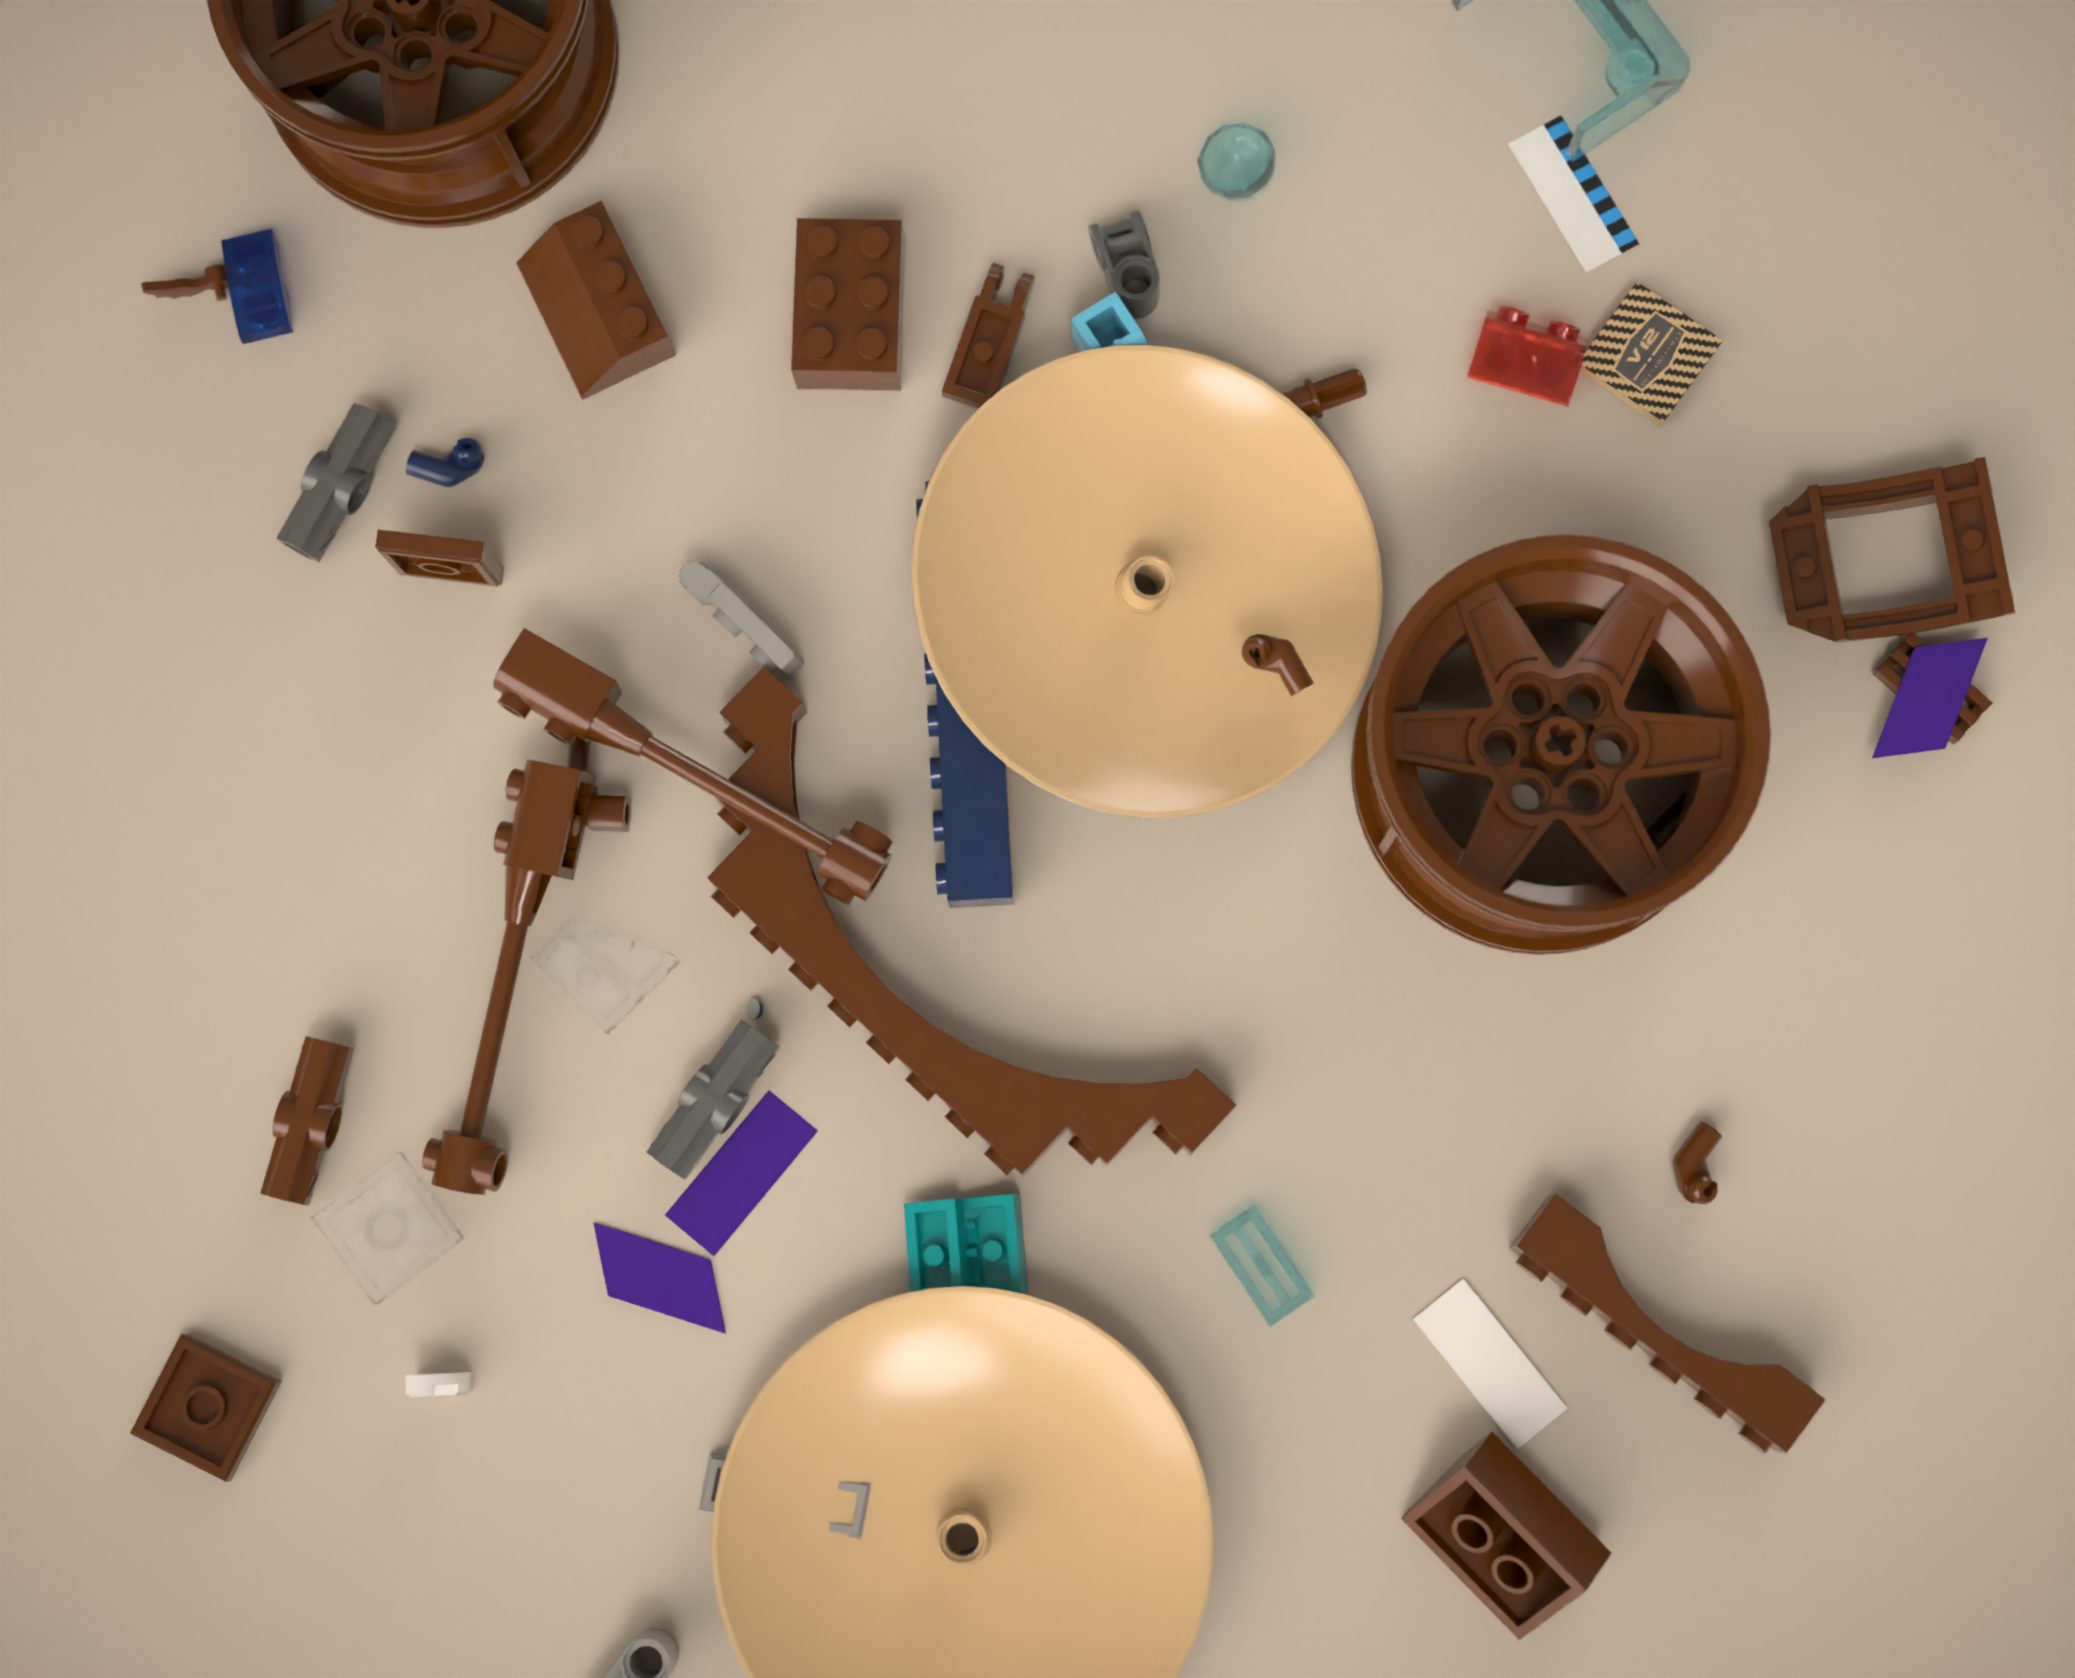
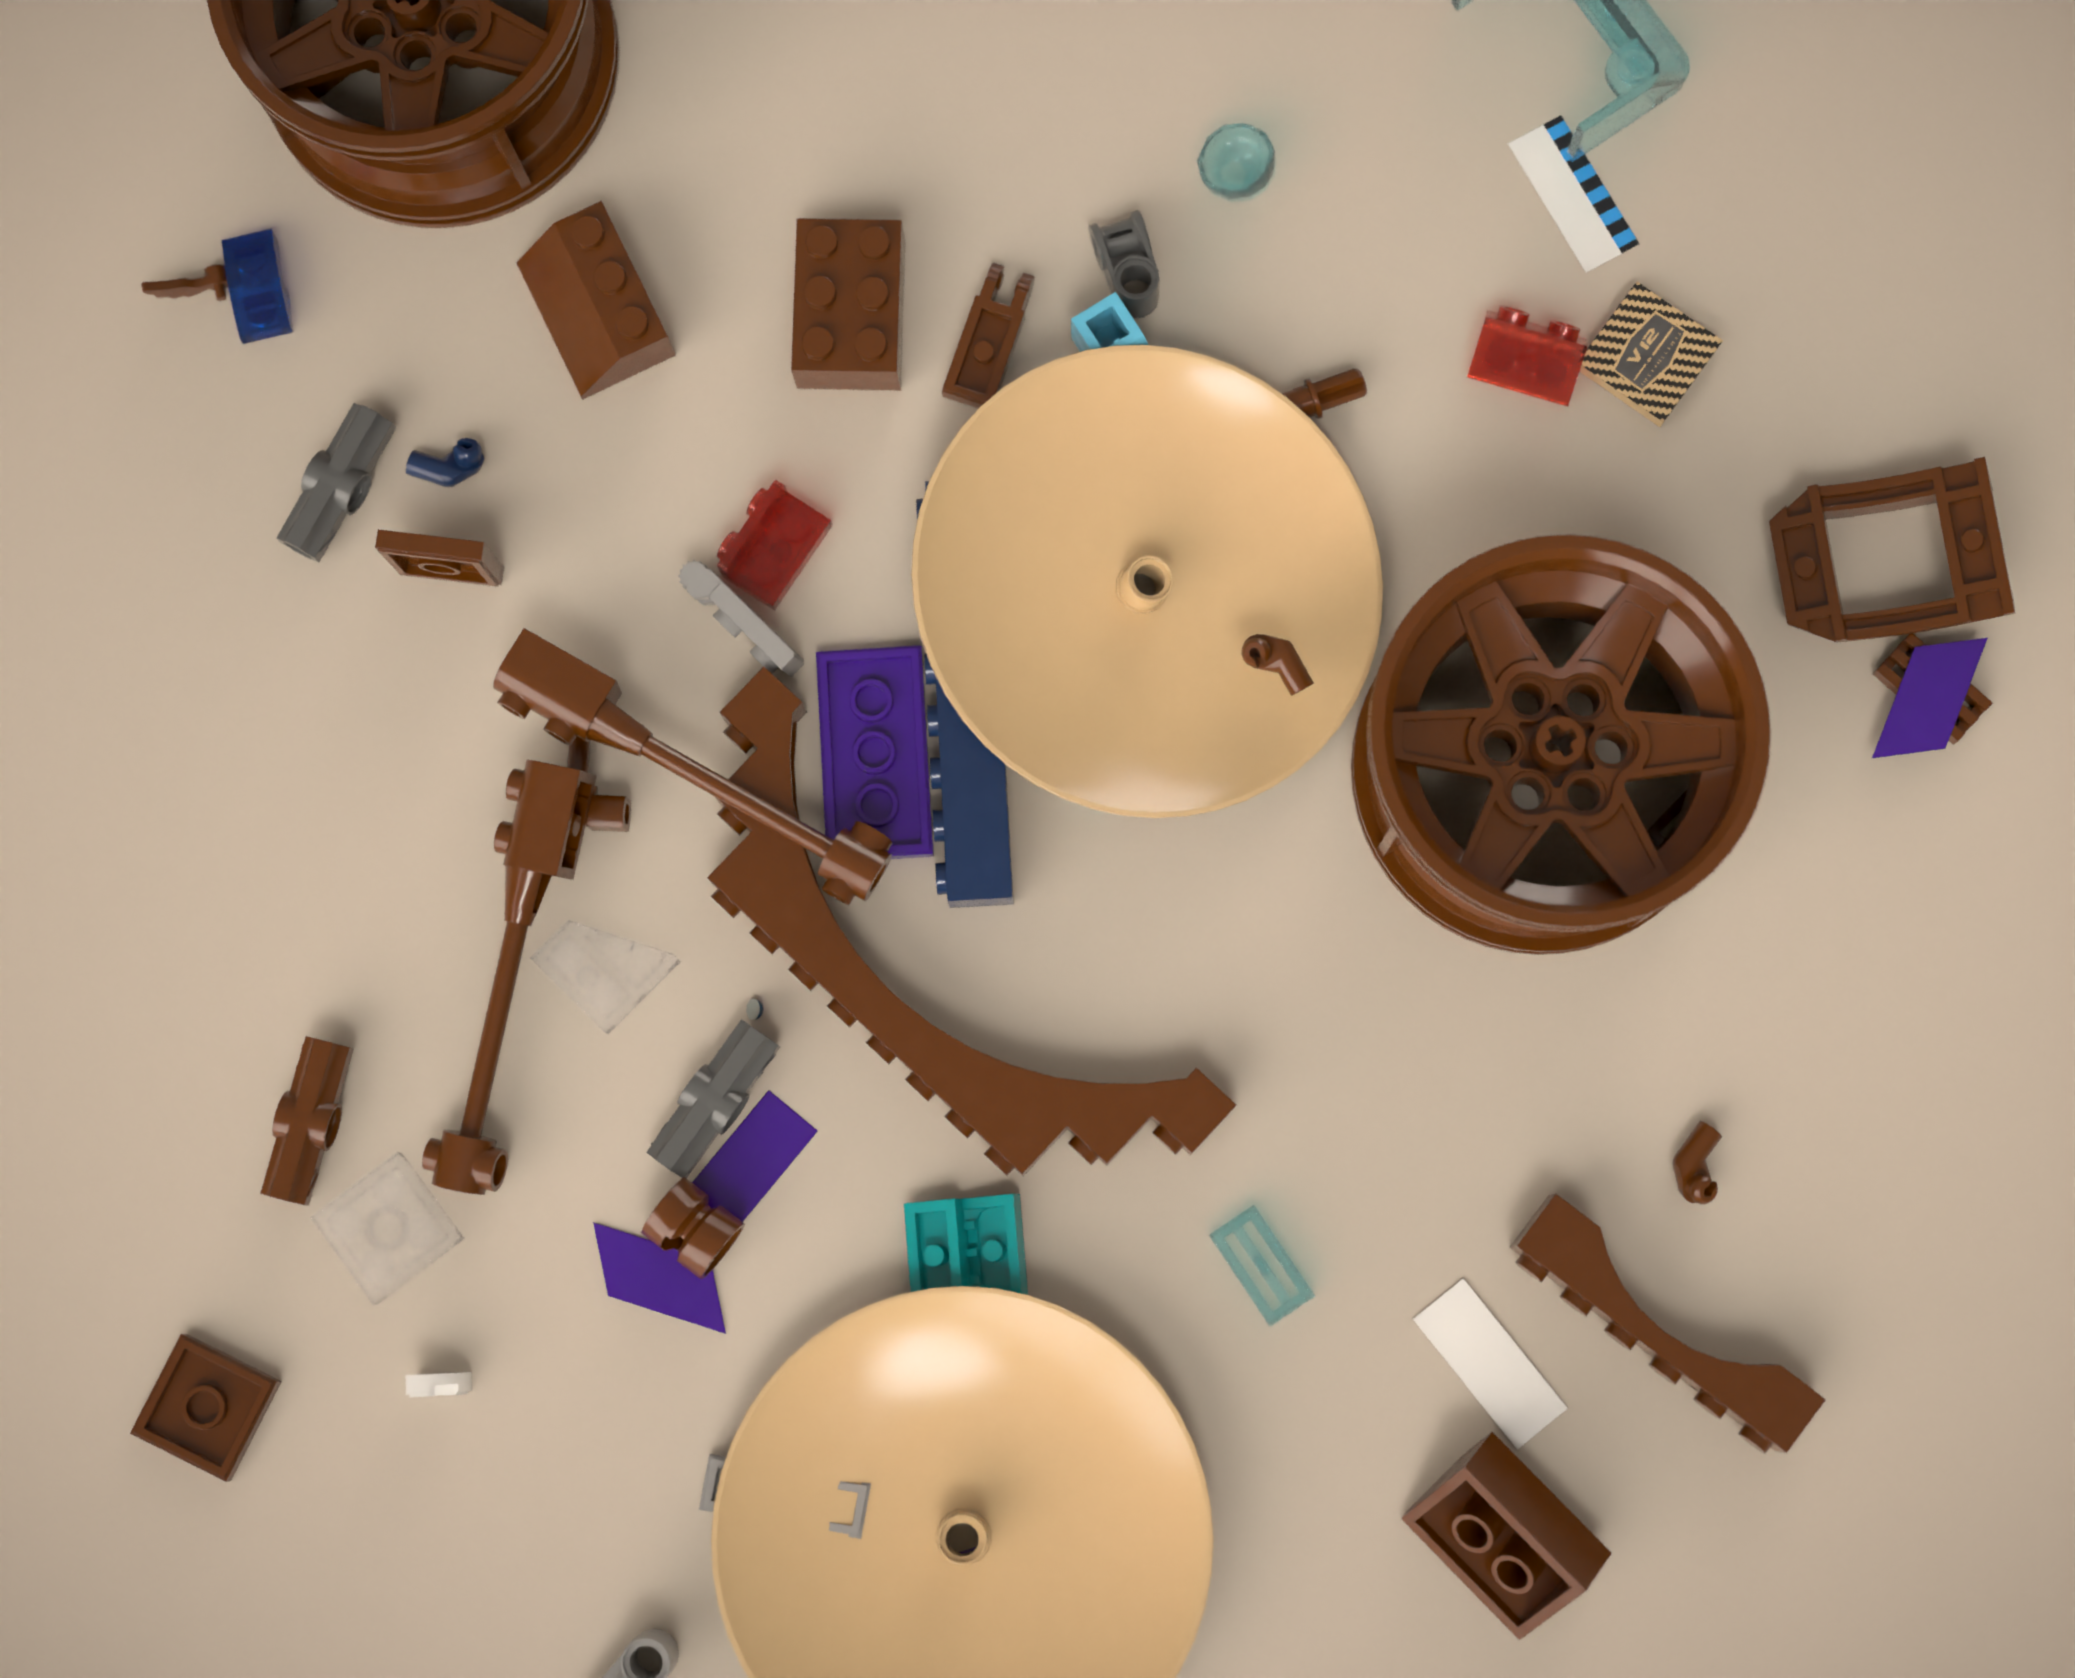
none -> reddish brown wheel [641,1177,745,1280]
none -> clear red bracket [717,480,833,611]
none -> dark purple tile [816,645,934,859]

